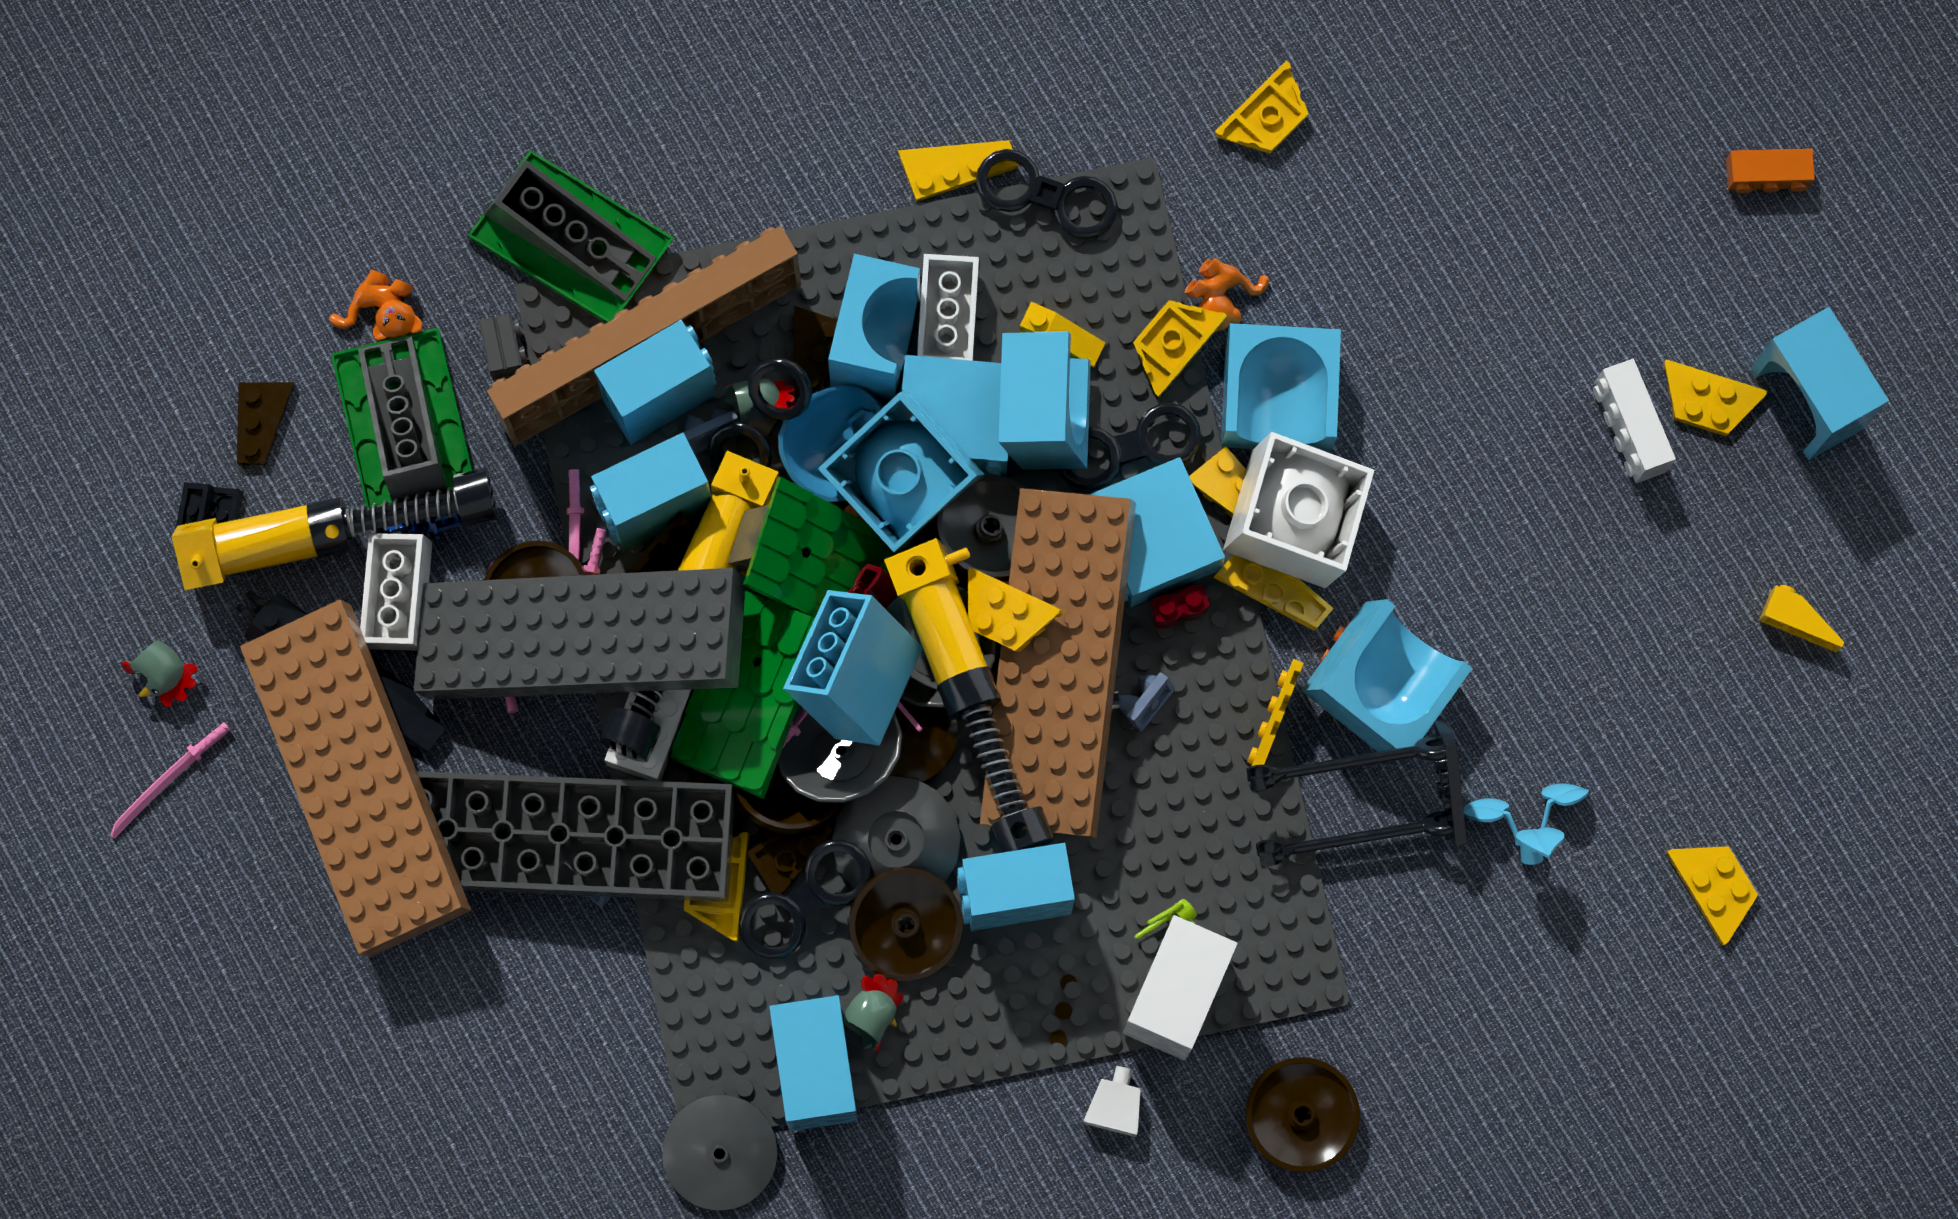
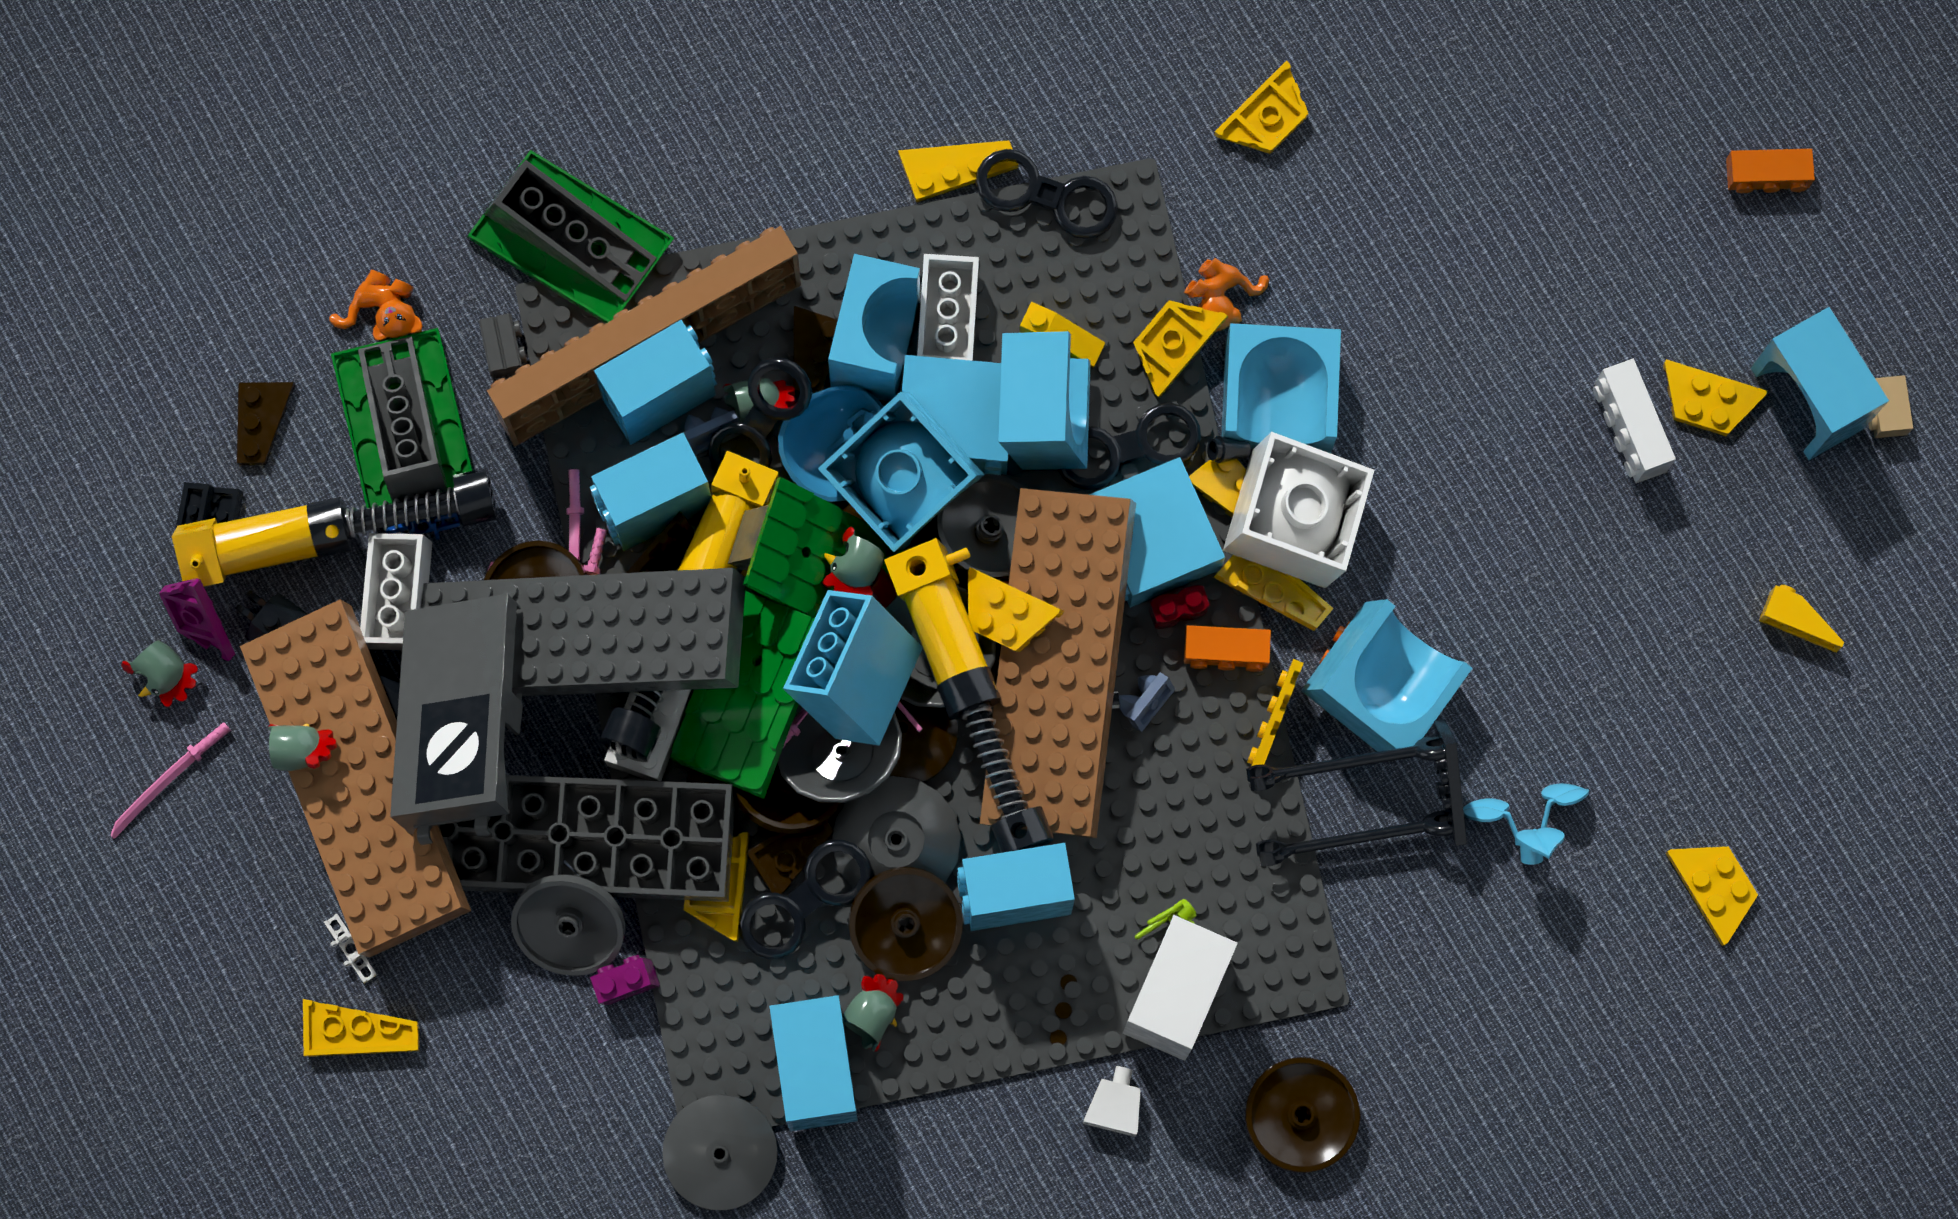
none -> magenta wing [159,578,235,661]
none -> sand green piece [268,724,337,771]
none -> yellow wing [303,999,419,1057]
none -> white piece [324,914,377,984]
none -> dark grey piece [390,594,523,845]
none -> dark grey dish [511,875,625,976]
none -> magenta brick [590,955,660,1005]
none -> sand green piece [823,527,885,595]
none -> orange brick [1184,625,1271,672]
none -> black cone [1207,436,1250,463]
none -> tan brick [1868,375,1913,438]

